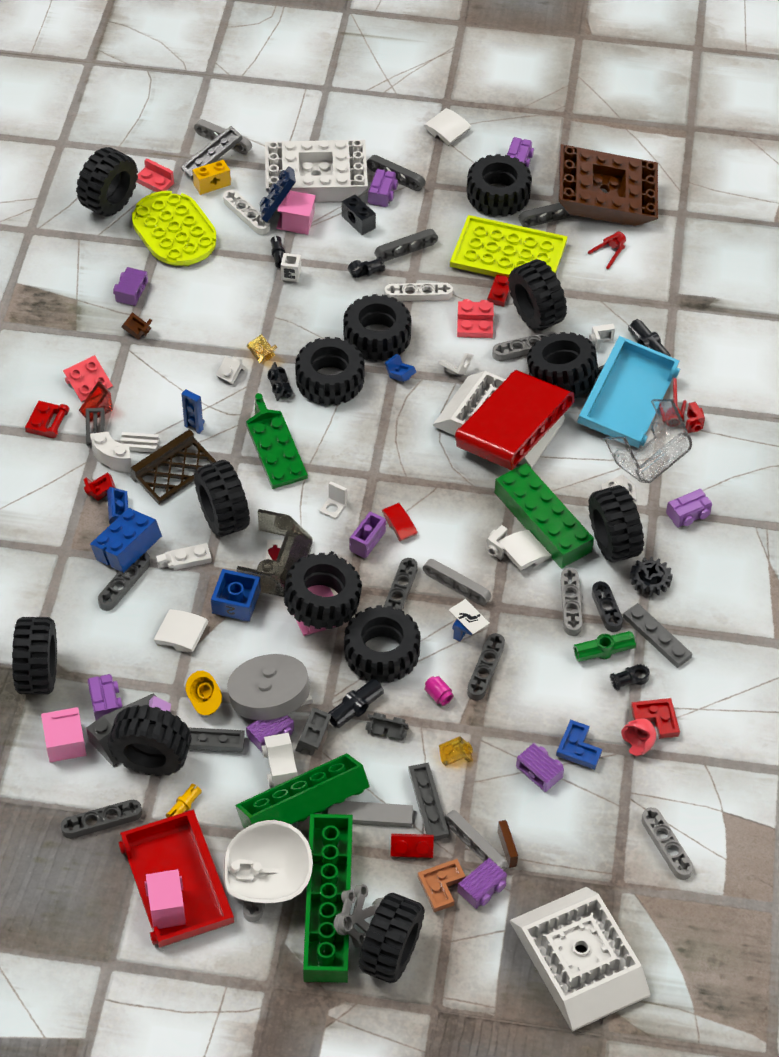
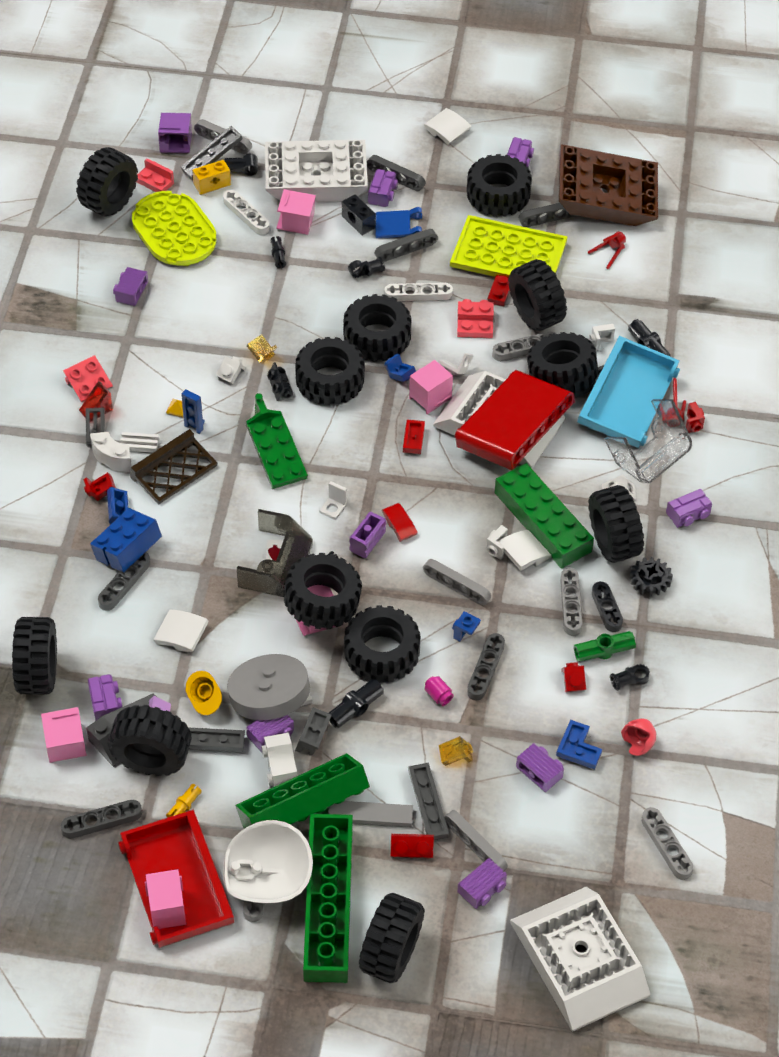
red plate [25,401,70,438] -> none
reddish brown bracket [121,312,153,340] -> none
white hinge [156,543,212,570] -> none
black tyre [194,460,250,537] -> none
blue brick [211,569,261,622] -> none
dark blue plate [259,166,296,222] -> none
white brick [281,253,301,282] -> none
light grey plant [334,884,384,947] -> none
dark grey hinge [365,713,409,740] -> none
dark grey beam [384,558,418,610] -> none
nougat plate [417,859,466,912] -> none
white sticker [449,599,489,634] -> none
reddish brown tile [497,820,518,868] -> none
dark grey plate [623,603,693,668] -> none
red plate [631,698,680,739] -> none
none -> medium lavender piece [158,113,192,153]
none -> yellow slope [166,399,184,418]
none -> black piece [225,153,258,176]
none -> blue flag [376,207,422,238]
none -> red plate [403,420,425,454]
none -> bright pink piece [409,360,453,414]
none -> red bracket [561,662,586,692]

